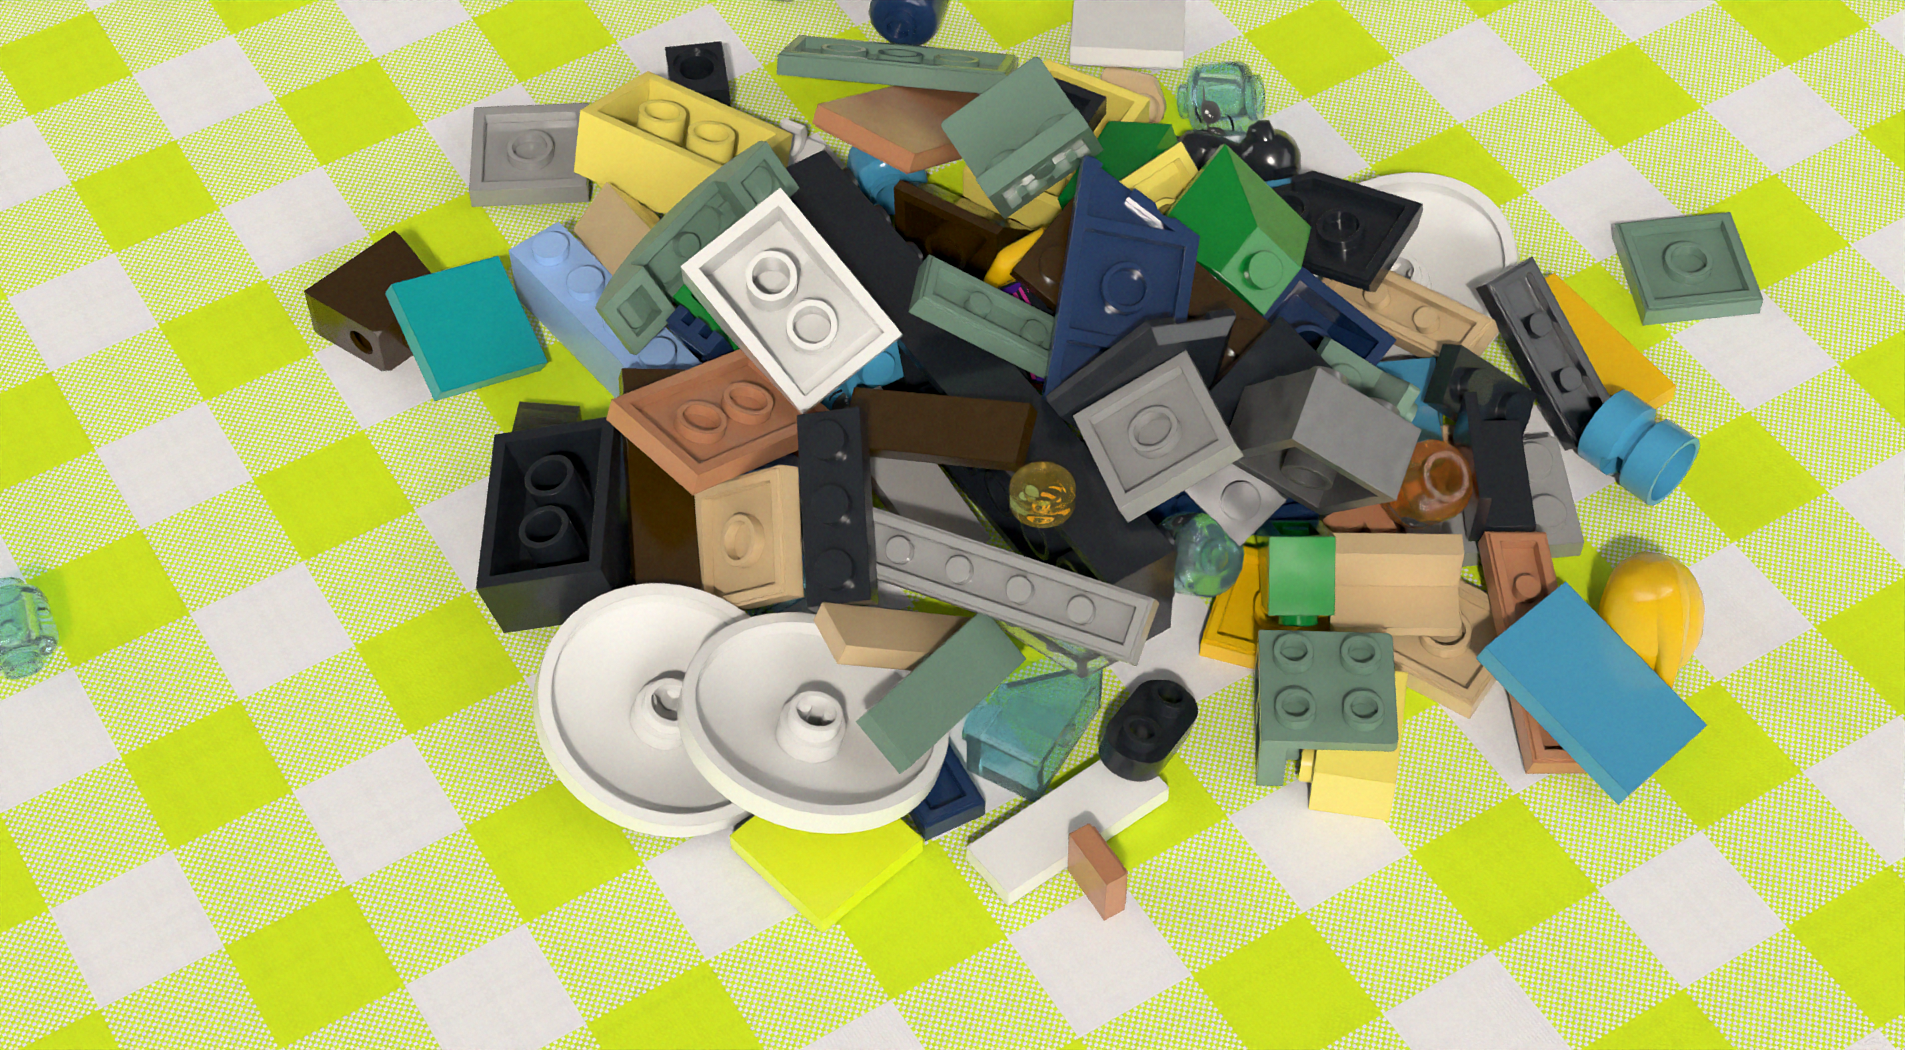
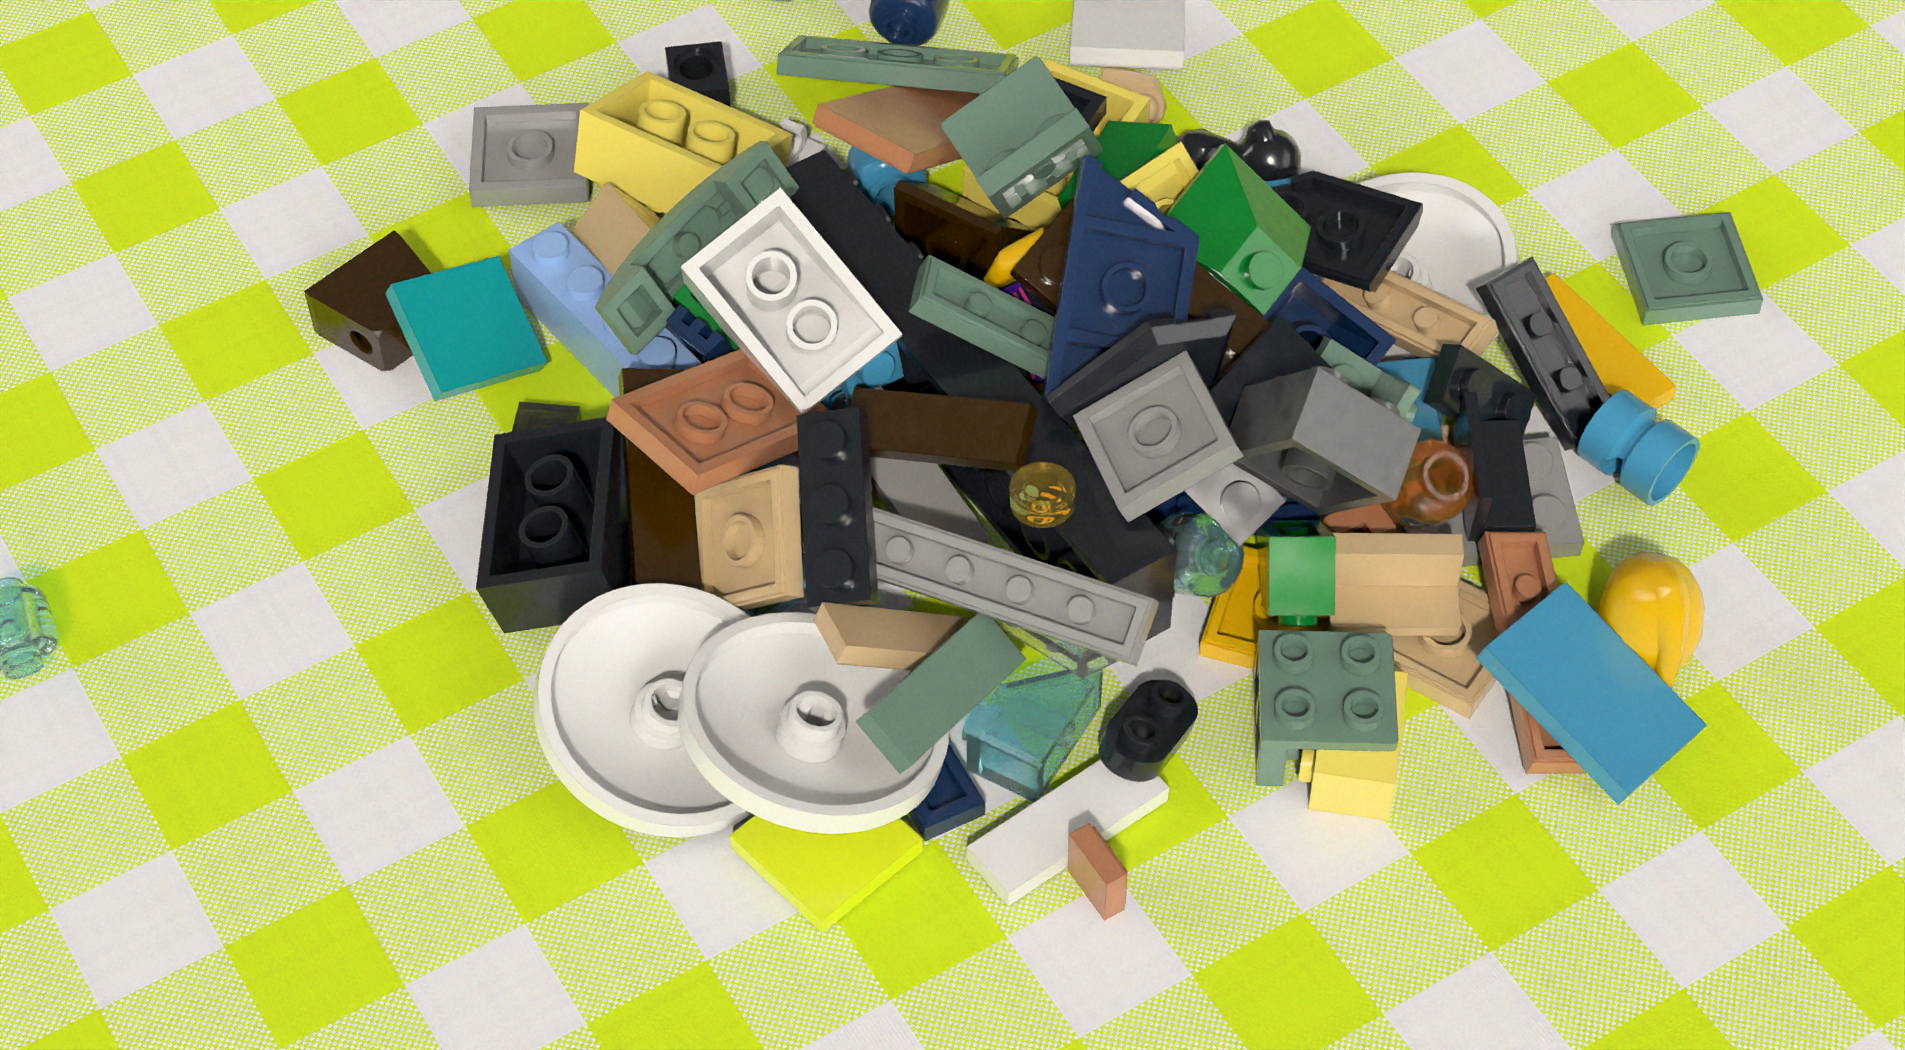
clear light blue head [1177,61,1265,137] -> none

